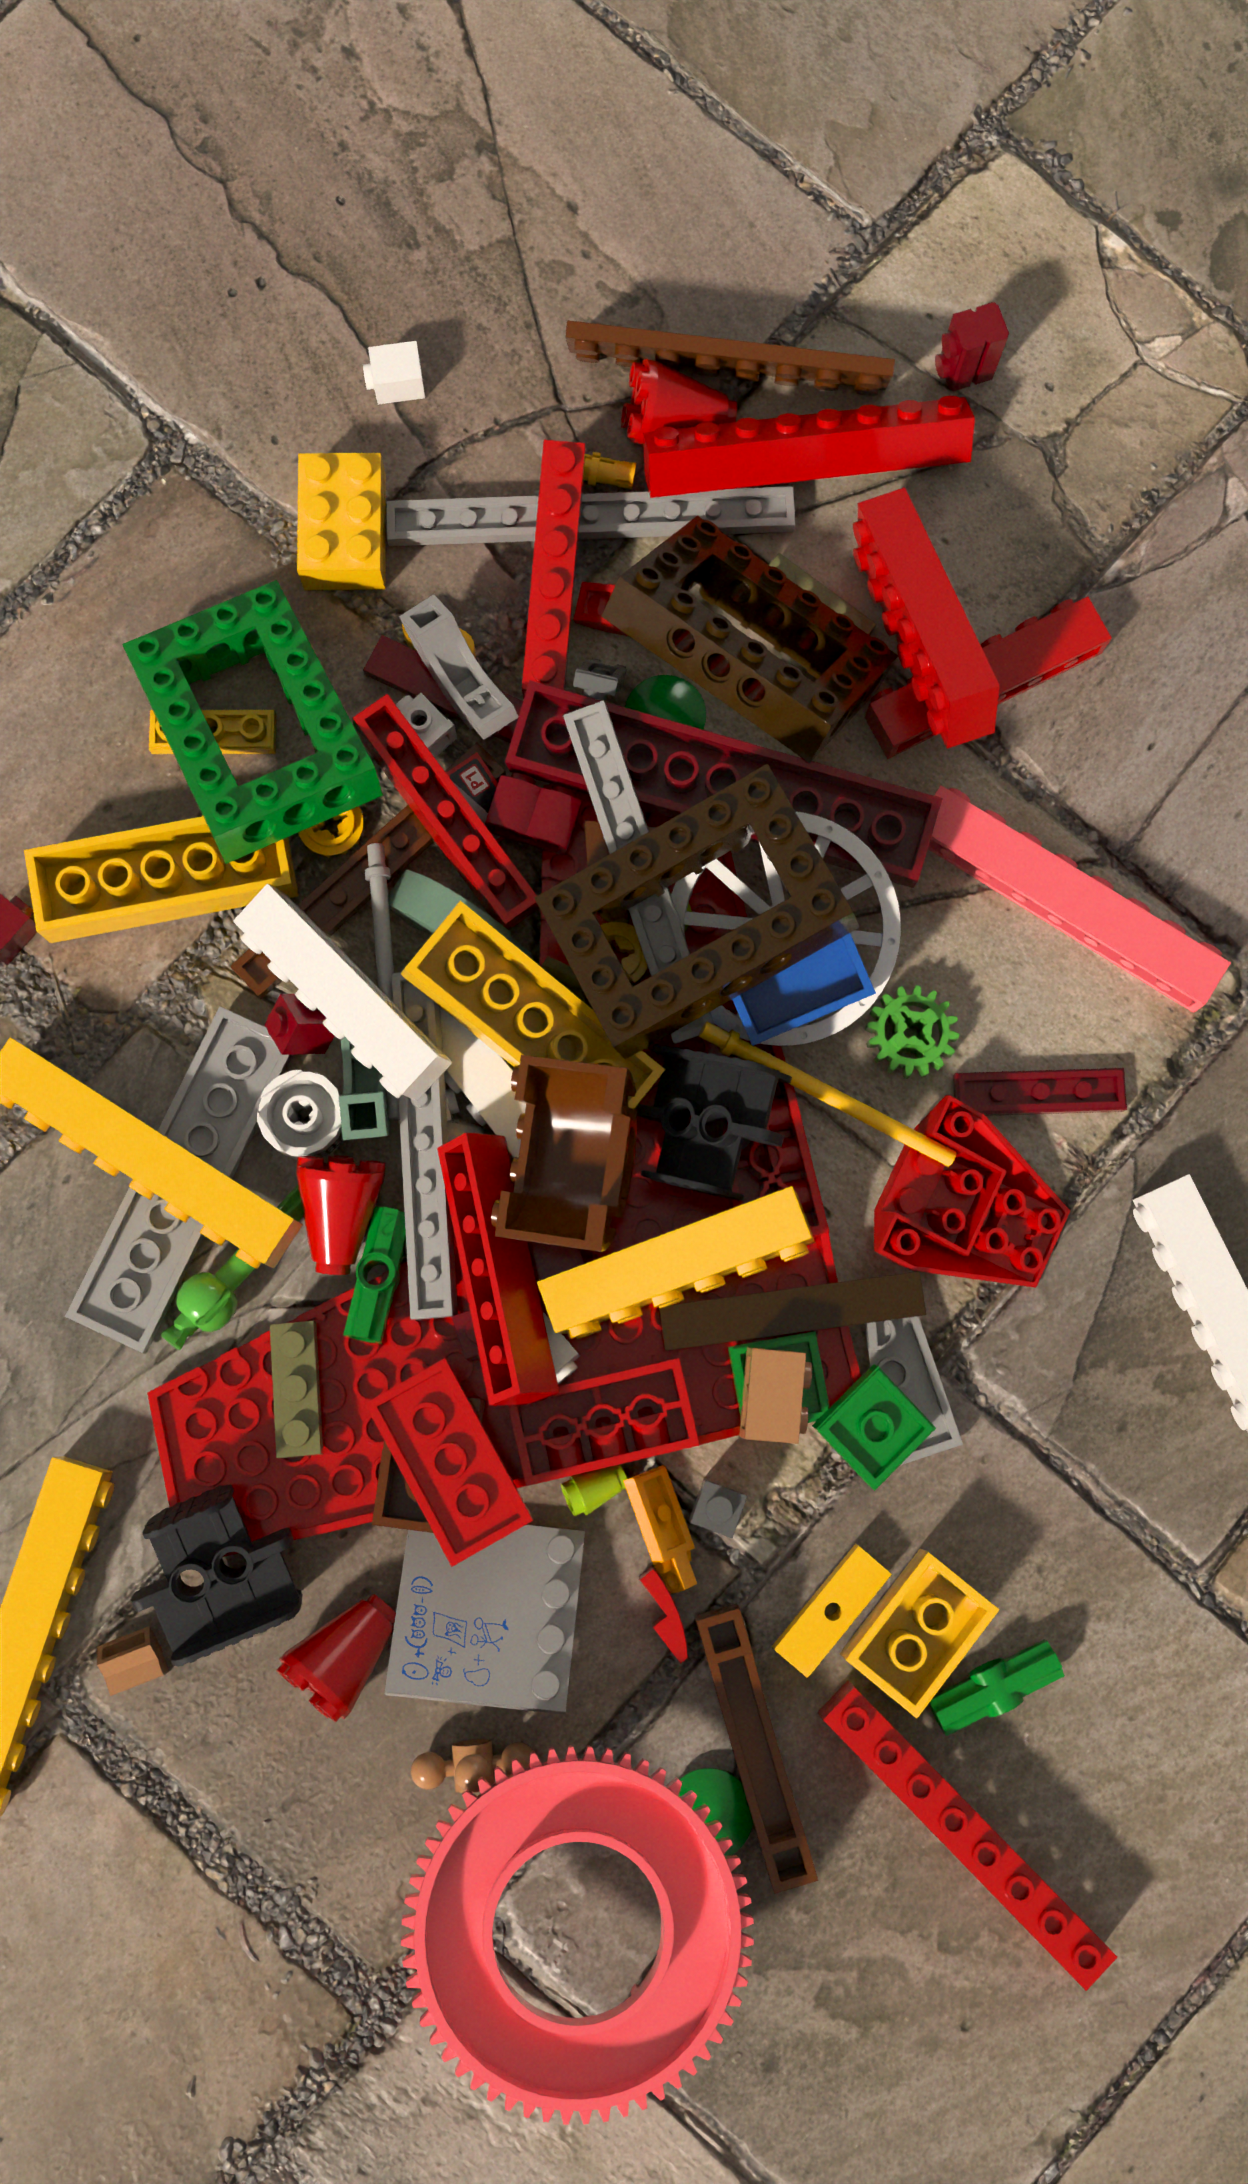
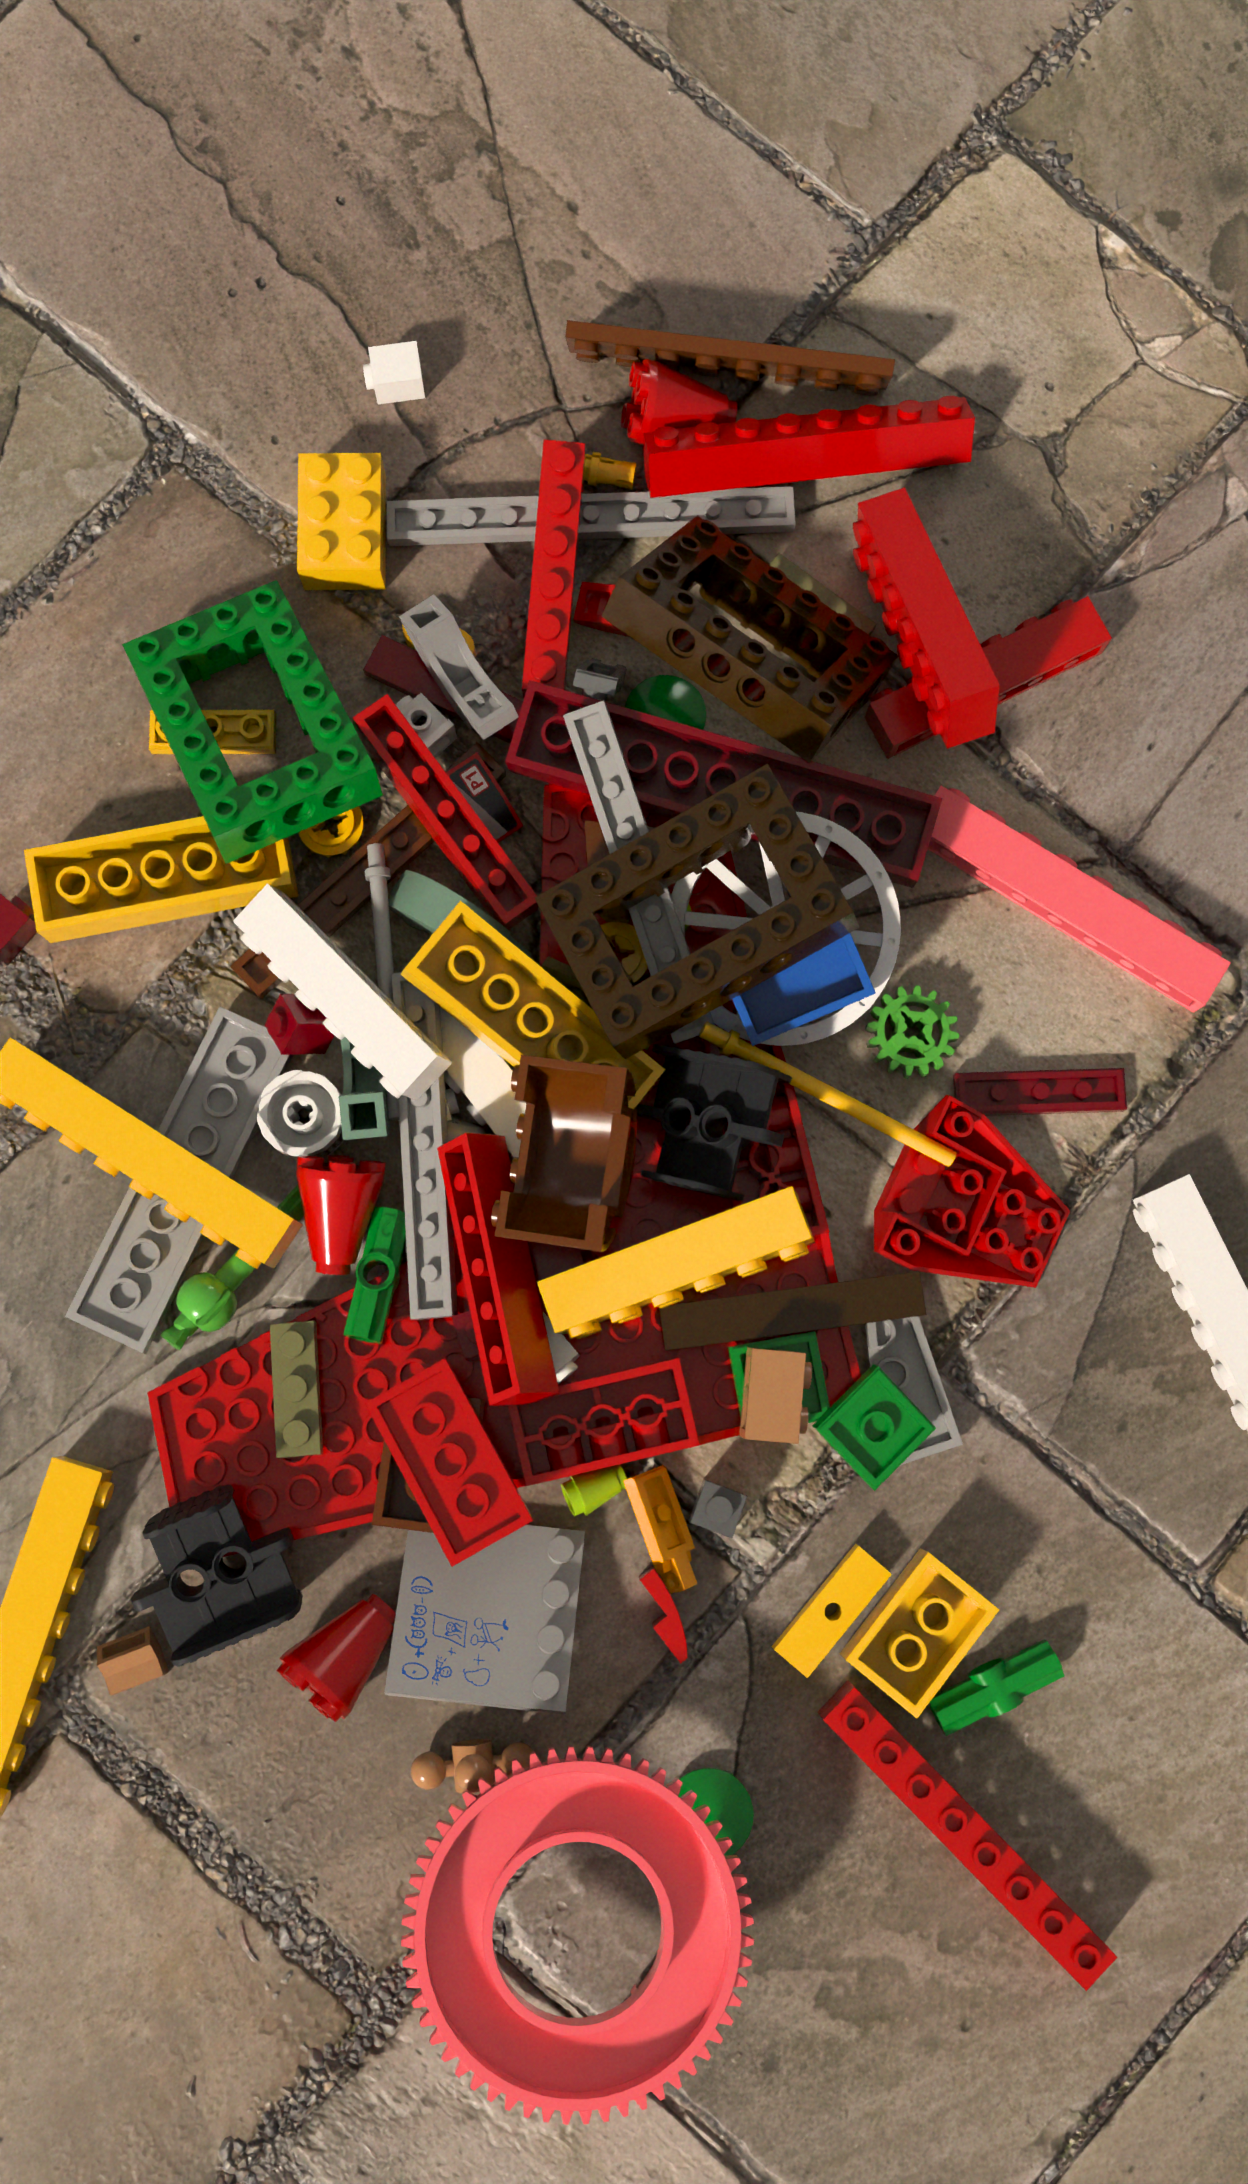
dark red brick [485,773,582,856] -> none
reddish brown arch [694,1603,818,1894] -> none
dark red brick [935,302,1009,392] -> none

